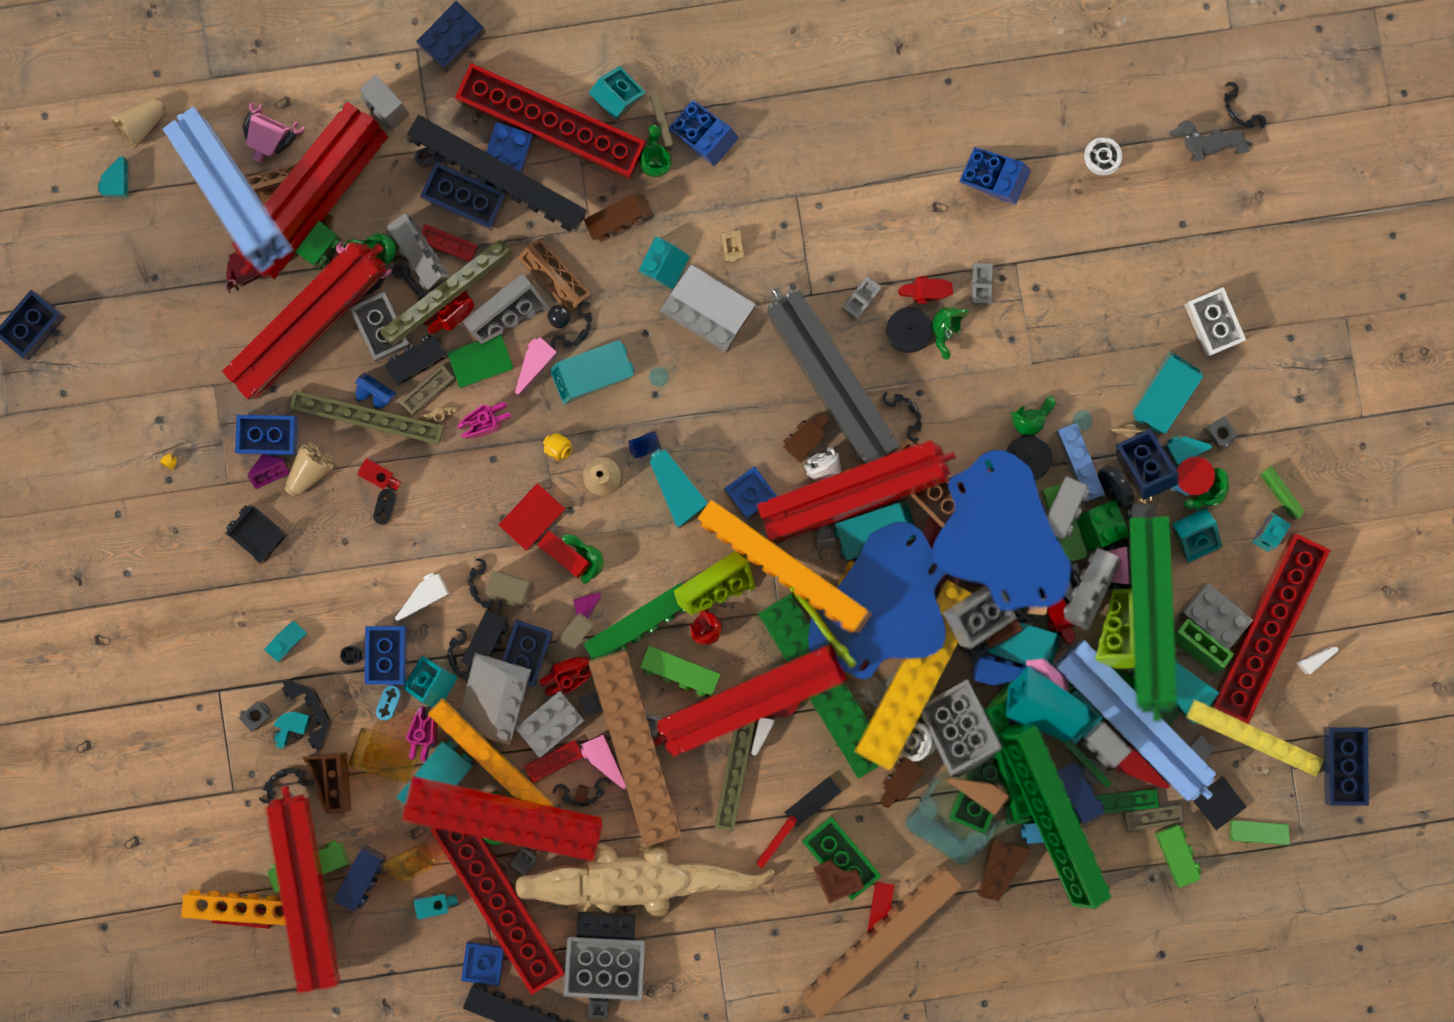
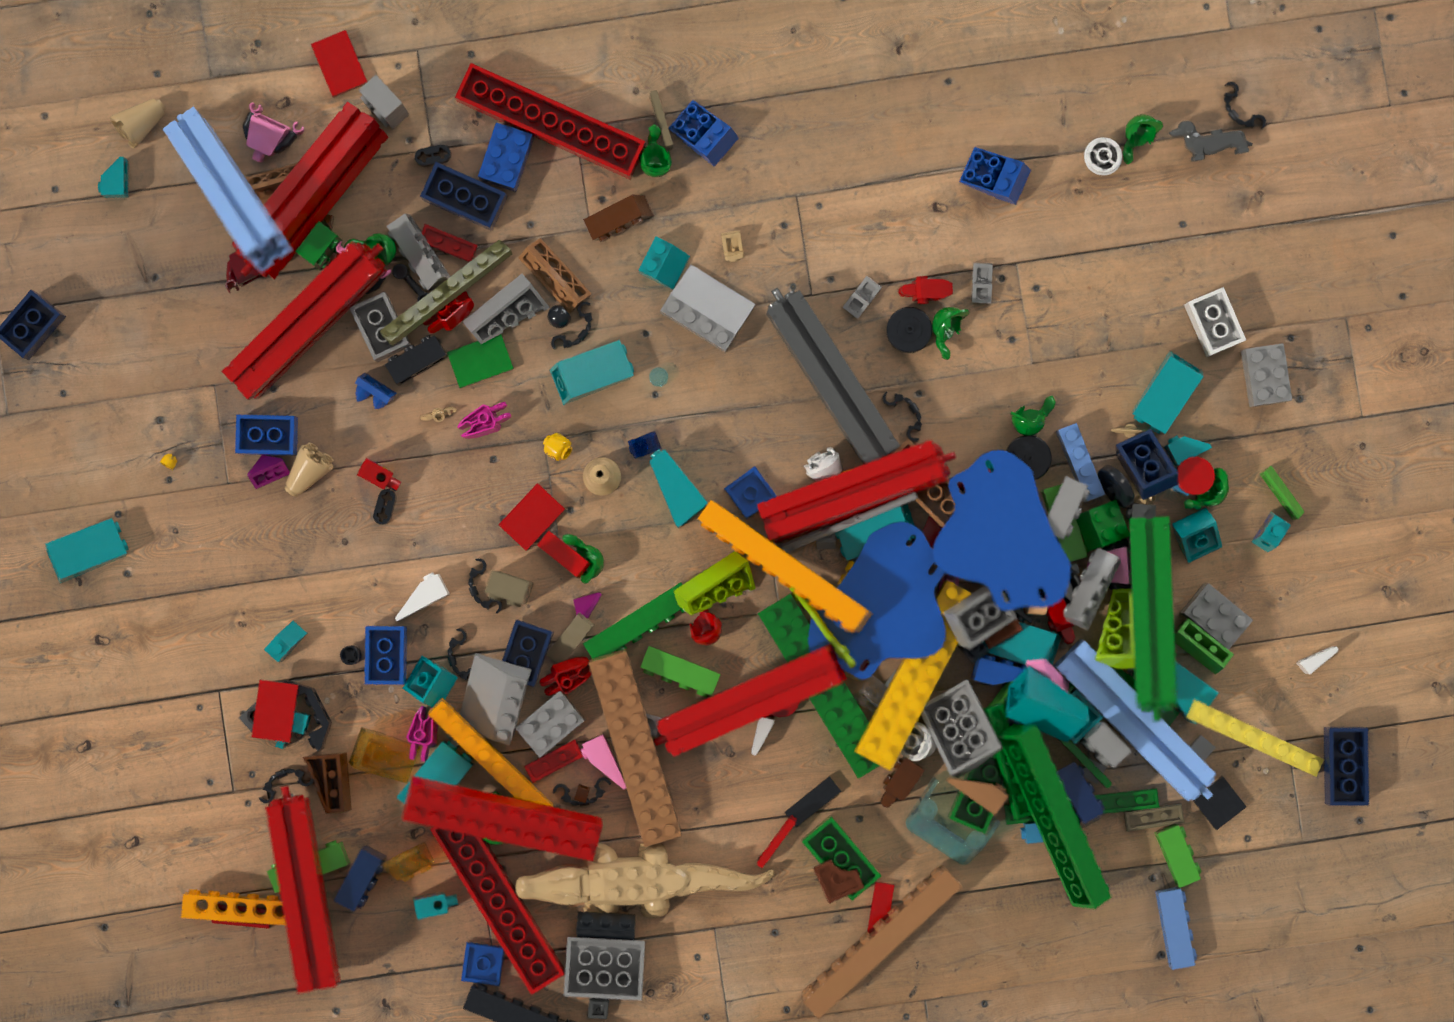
black panel [225,504,288,564] -> none
olive plate [289,390,444,445] -> none
medium azure beam [376,685,401,721] -> none
dark tan tile [399,364,455,416] -> none
black brick [407,114,588,233] -> none
dark blue brick [416,1,486,72] -> none
black brick [461,610,510,667] -> none
dark grey plate [508,847,537,876] -> none
bright pink slope [515,337,558,396] -> none
black brick [580,692,603,716] -> none
teal slope [588,66,646,120] -> none
olive plate [714,676,755,832] -> none
reddish brown hinge [783,413,829,463] -> none
reddish brown wedge [977,838,1031,902] -> none
clear light blue tile [1073,410,1093,430] -> none
red slope [1113,744,1170,789] -> none
dark grey brick [1205,417,1237,448] -> none
red brick [1209,533,1331,724] -> none
bright green slope [1229,820,1290,845] -> none
none -> teal slope [45,518,129,584]
none -> red tile [251,680,299,743]
none -> red tile [311,30,368,98]
none -> light grey bar [779,492,918,553]
none -> green piece [1122,114,1163,164]
none -> medium blue brick [1155,887,1197,970]
none -> light grey brick [1241,343,1292,408]

